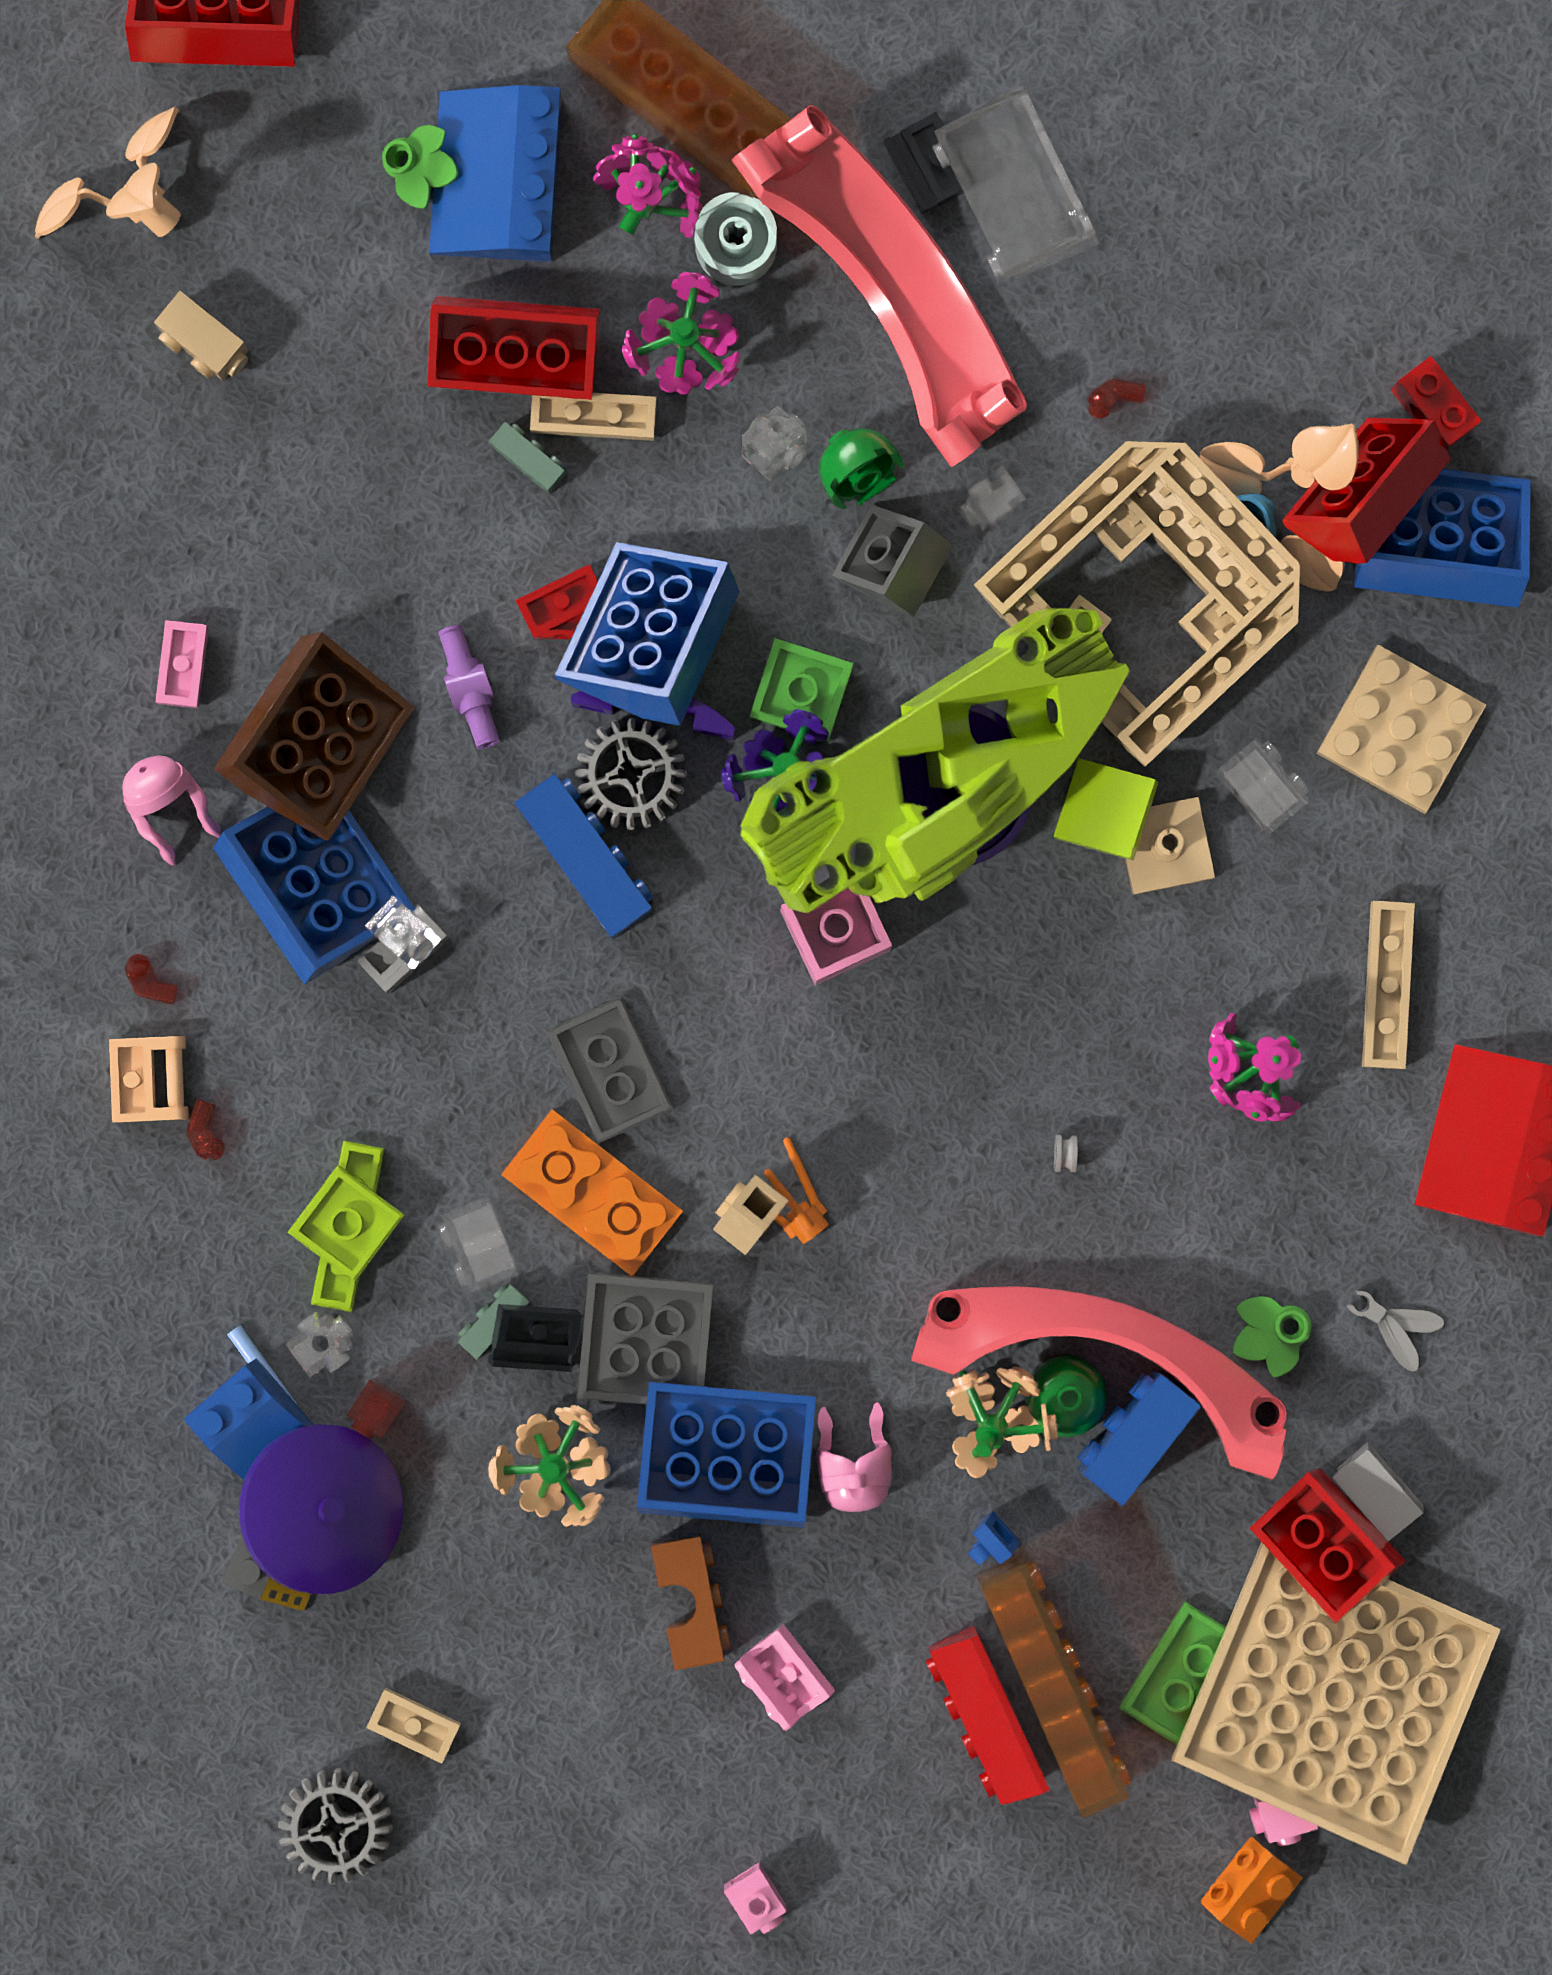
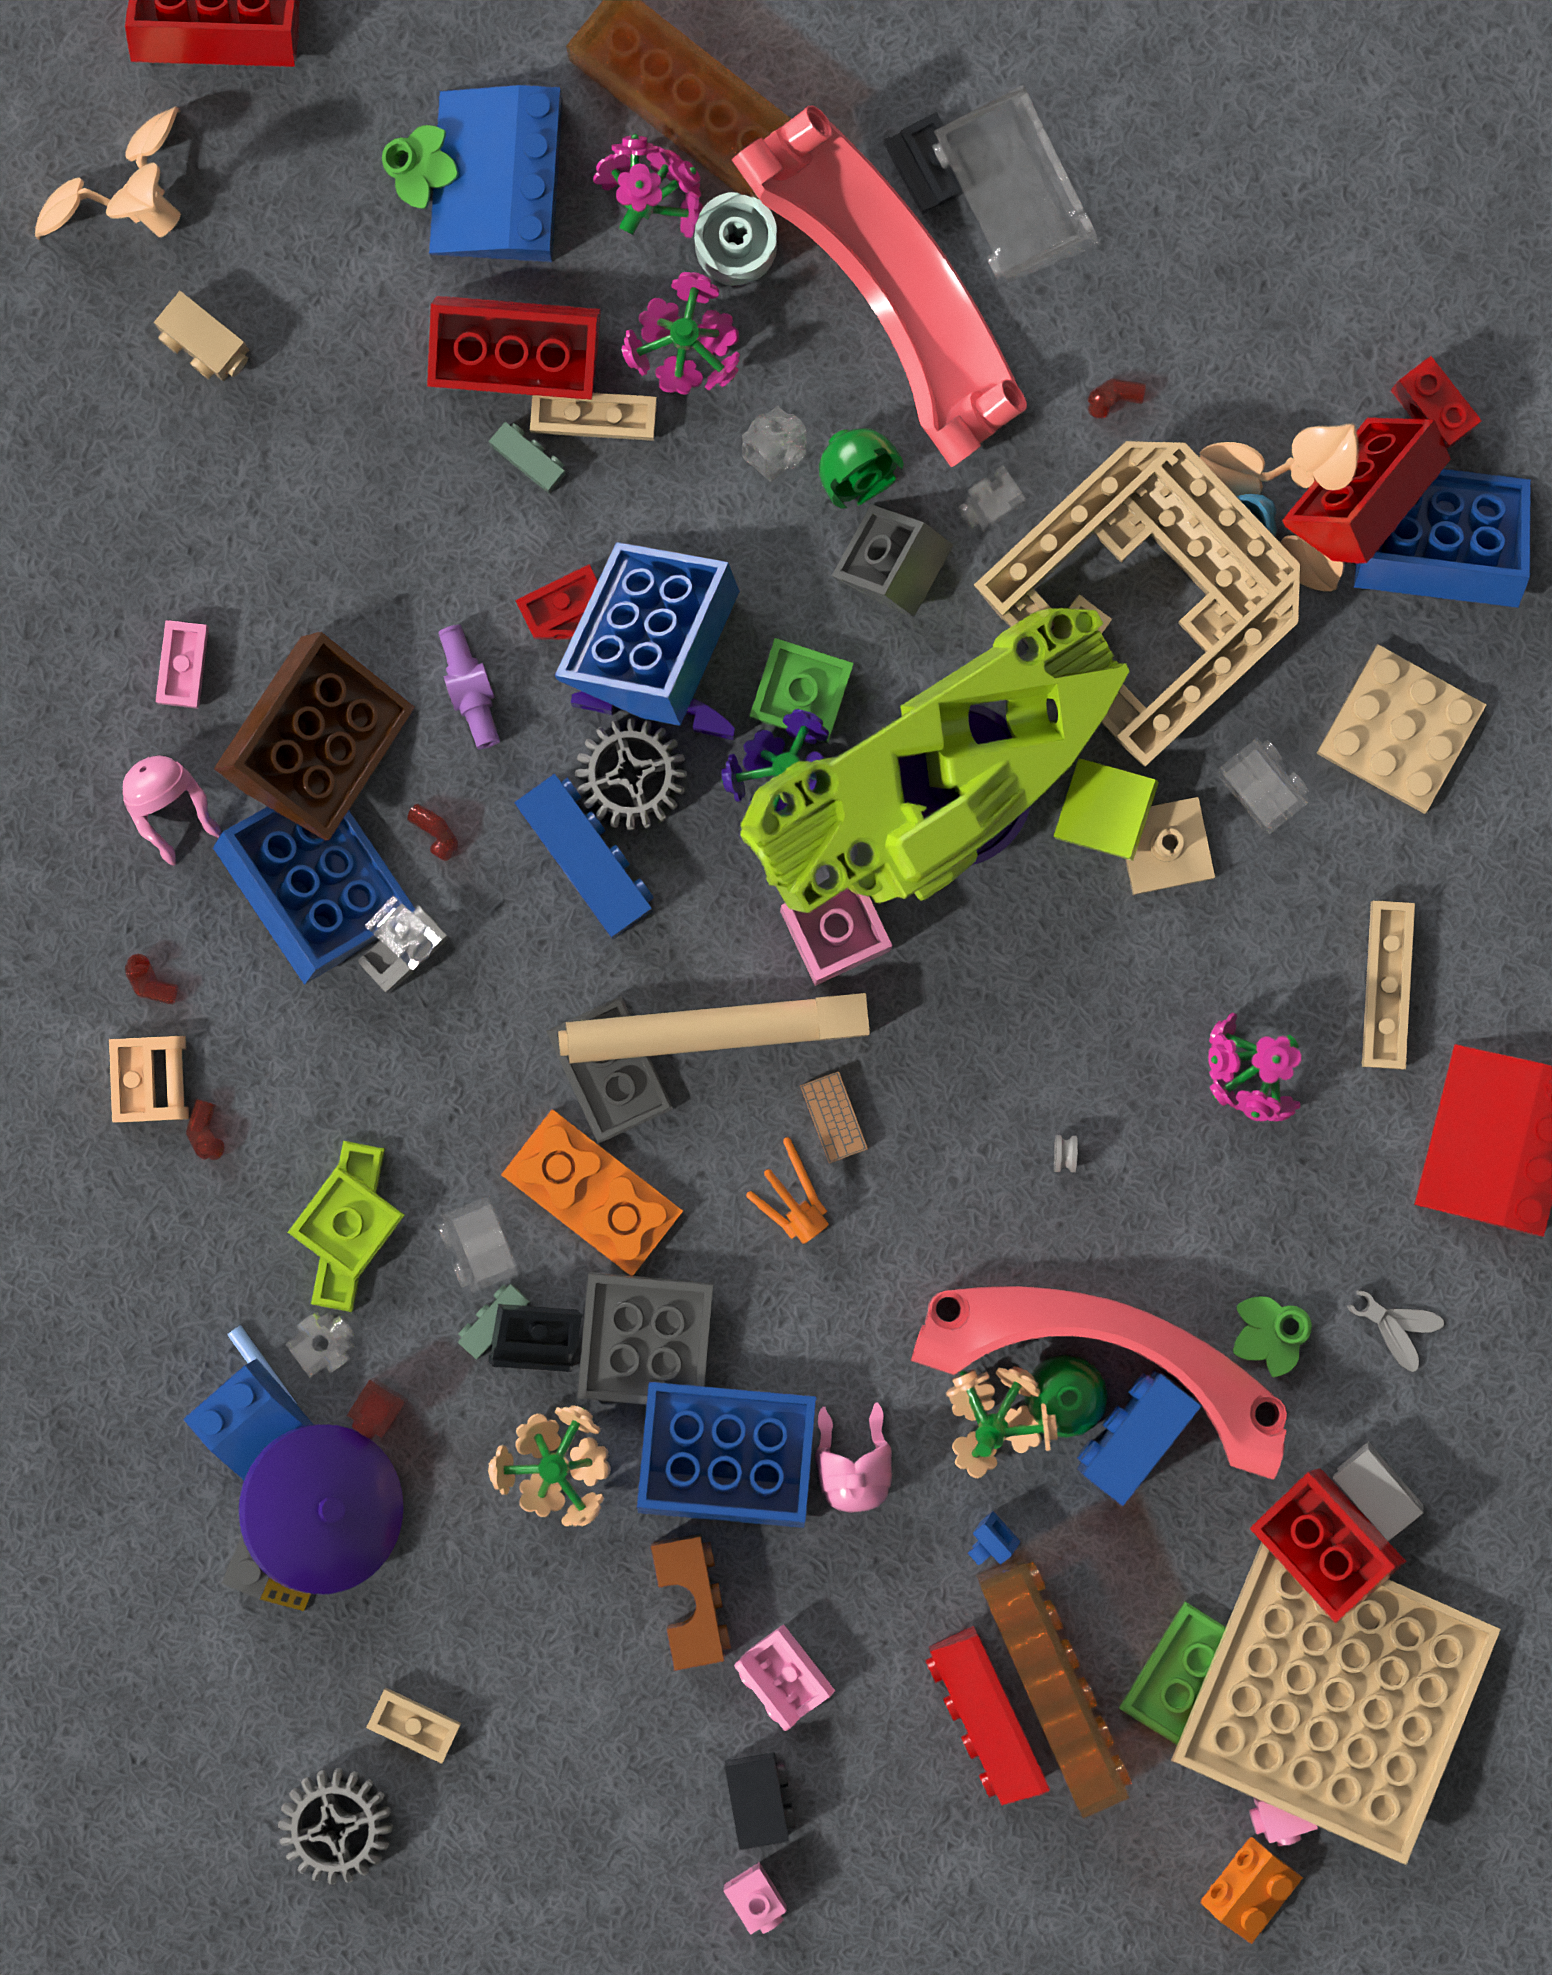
tan brick [713,1175,788,1255] -> none
none -> clear red arm [407,804,458,861]
none -> tan brick [558,993,870,1064]
none -> black brick [725,1752,796,1850]
none -> medium nougat tile [800,1071,868,1163]

